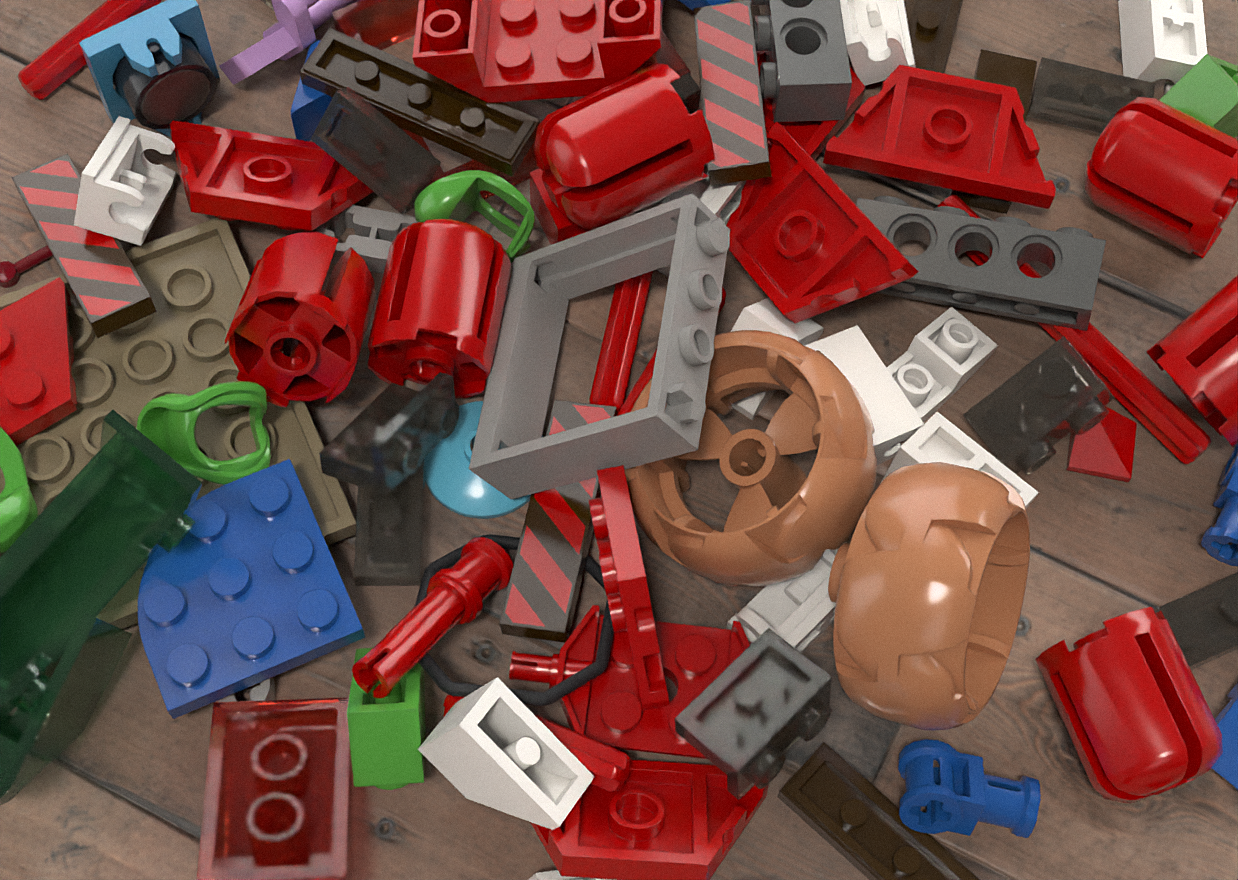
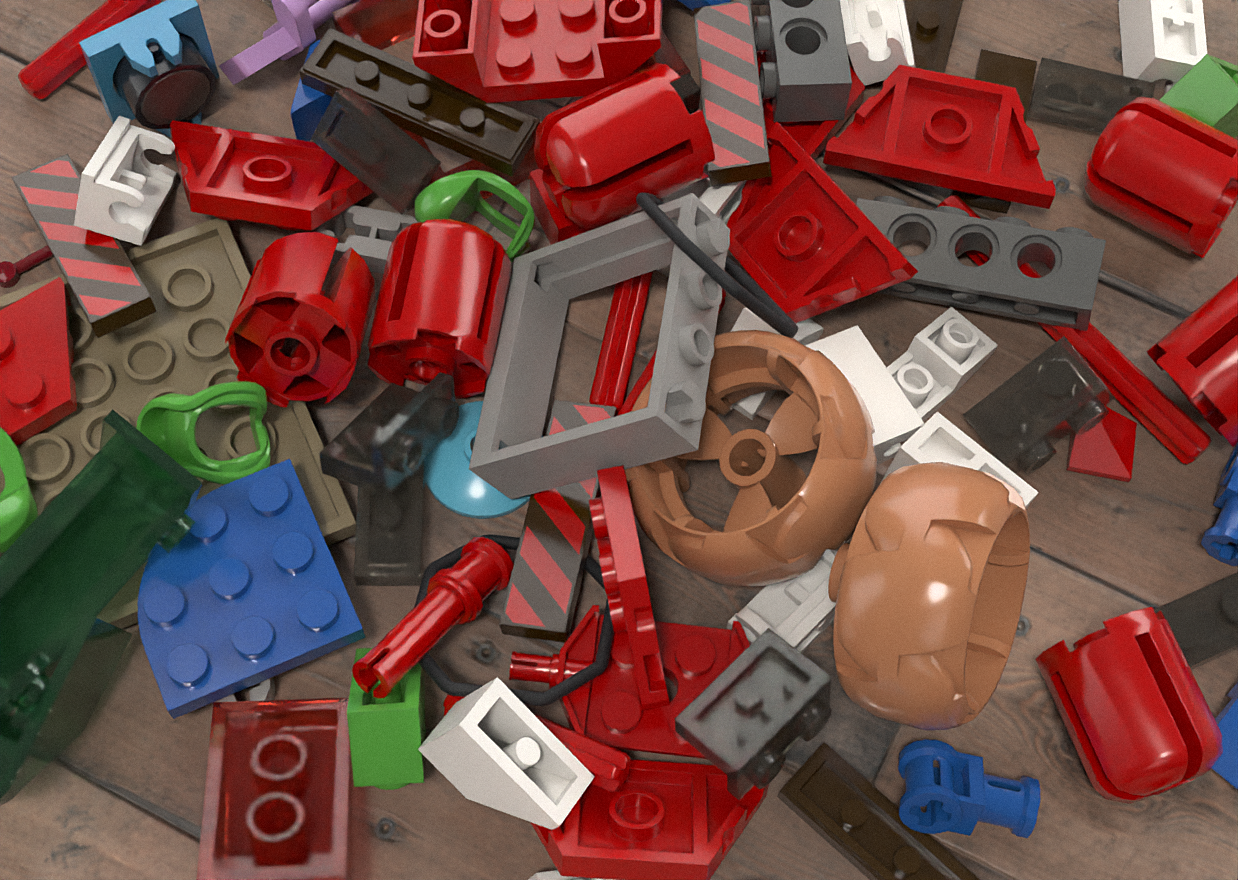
none -> black piece [636,192,798,338]

